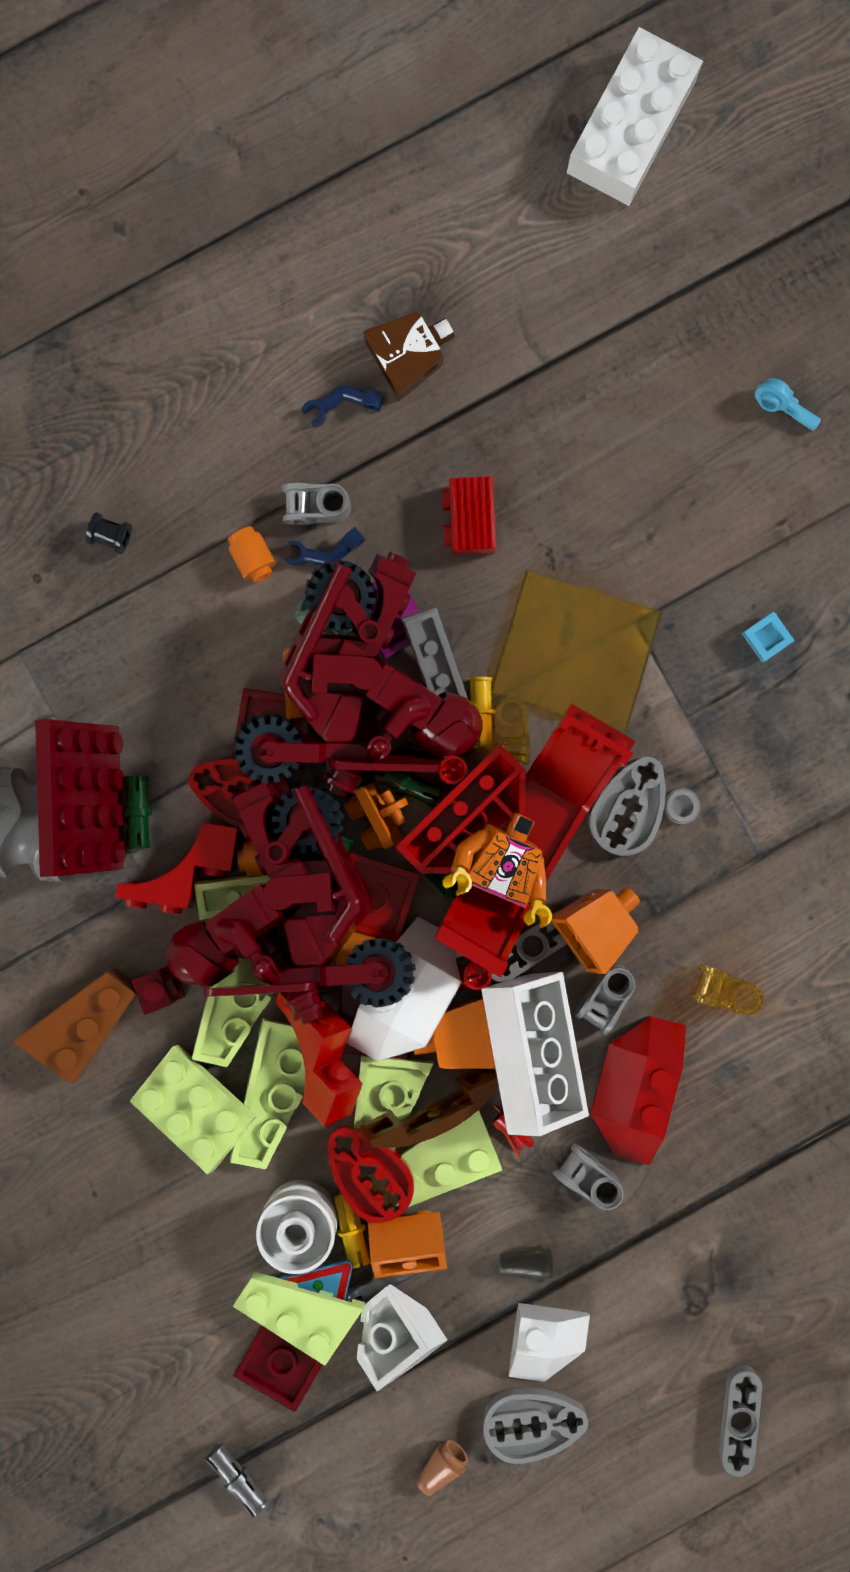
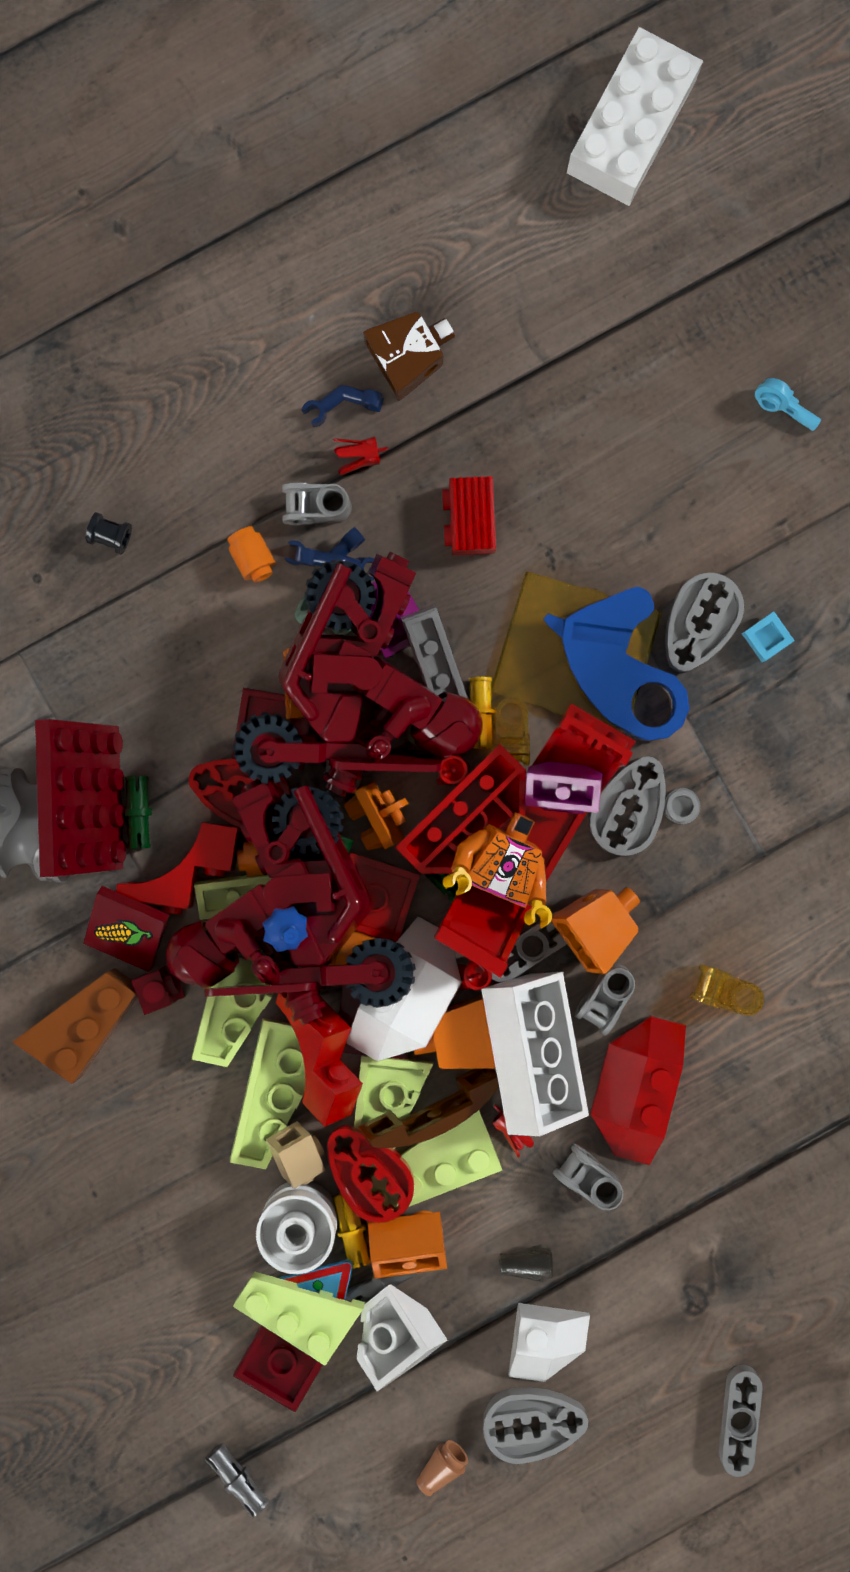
yellowish green plate [130,1045,257,1175] -> none
dark green pin [368,771,443,808] -> none
none -> dark red tile [83,886,169,972]
none -> blue piece [263,906,308,952]
none -> tan brick [266,1121,326,1189]
none -> dark blue arm [295,547,374,581]
none -> red piece [333,436,388,475]
none -> magenta slope [525,761,603,814]
none -> blue animal [543,587,689,741]
none -> light grey piece [665,573,744,673]

